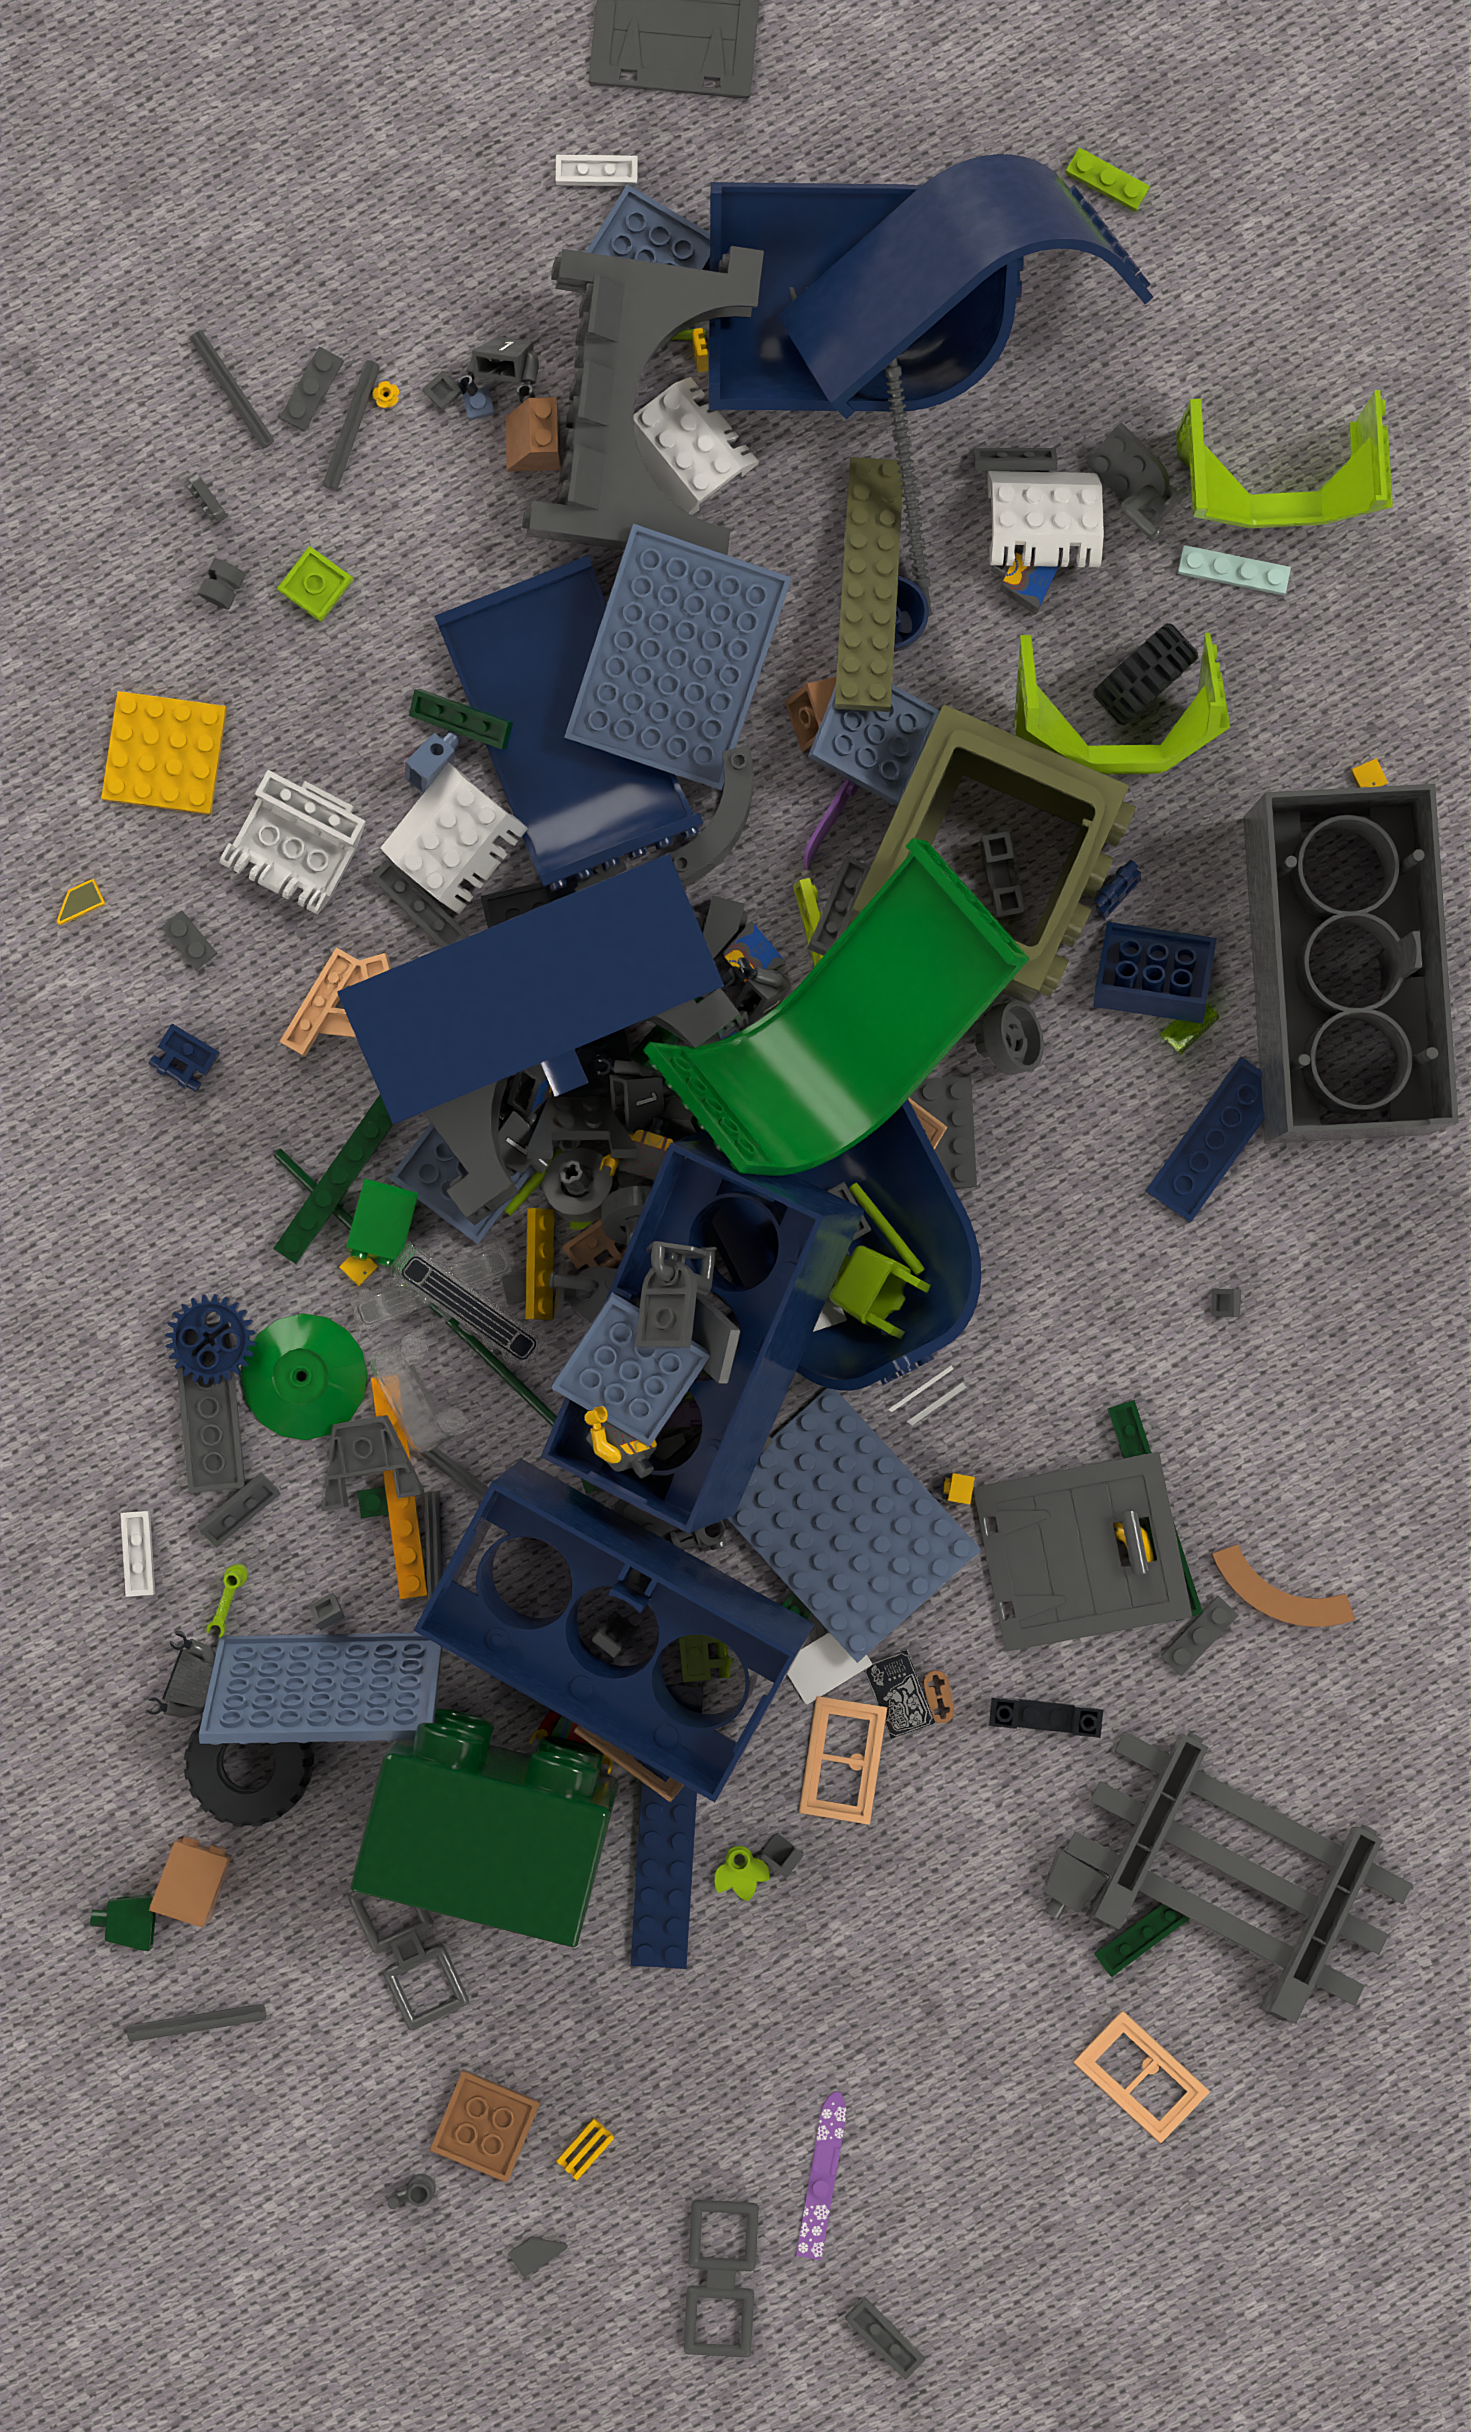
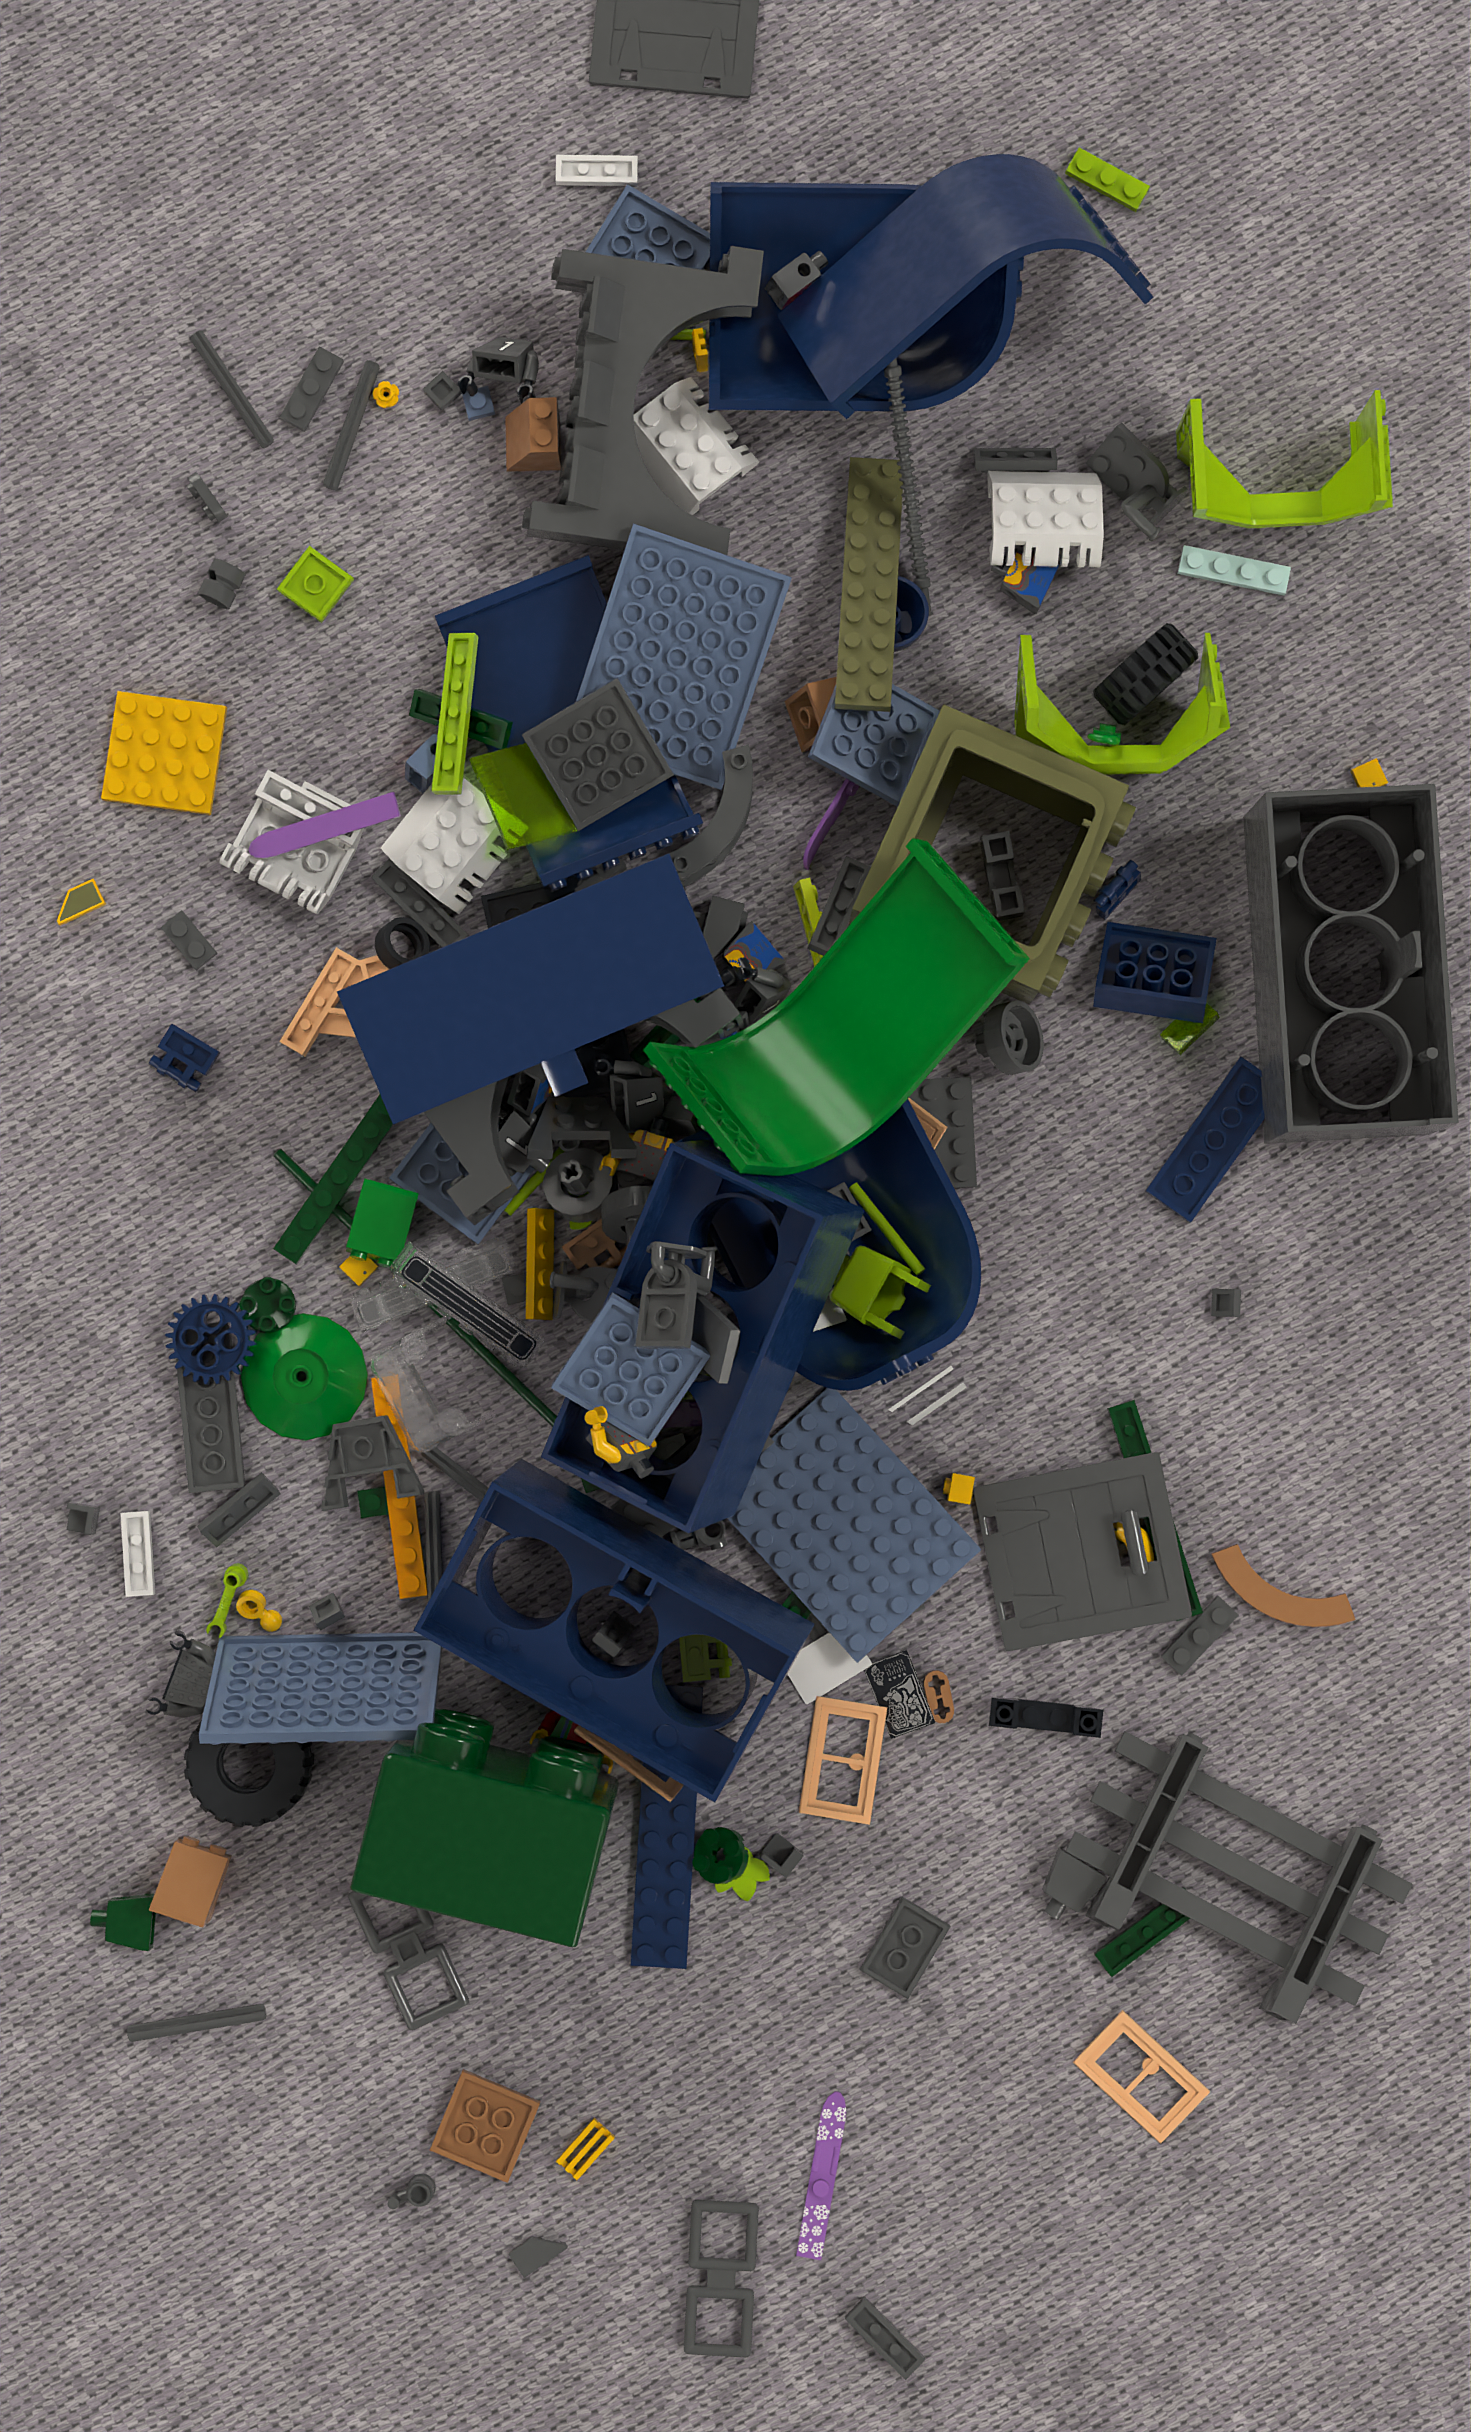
none -> dark grey panel [66,1502,100,1535]
none -> yellow plate [236,1590,282,1632]
none -> dark green dish [239,1277,296,1333]
none -> medium lavender piece [249,792,401,858]
none -> black tyre [374,917,430,969]
none -> lime plate [432,633,478,795]
none -> clear neon green piece [469,743,578,851]
none -> dark grey plate [522,678,674,831]
none -> dark green plate [692,1827,749,1885]
none -> dark grey torso [764,251,828,310]
none -> dark grey tile [860,1896,951,1999]
none -> green plate [1087,723,1121,746]

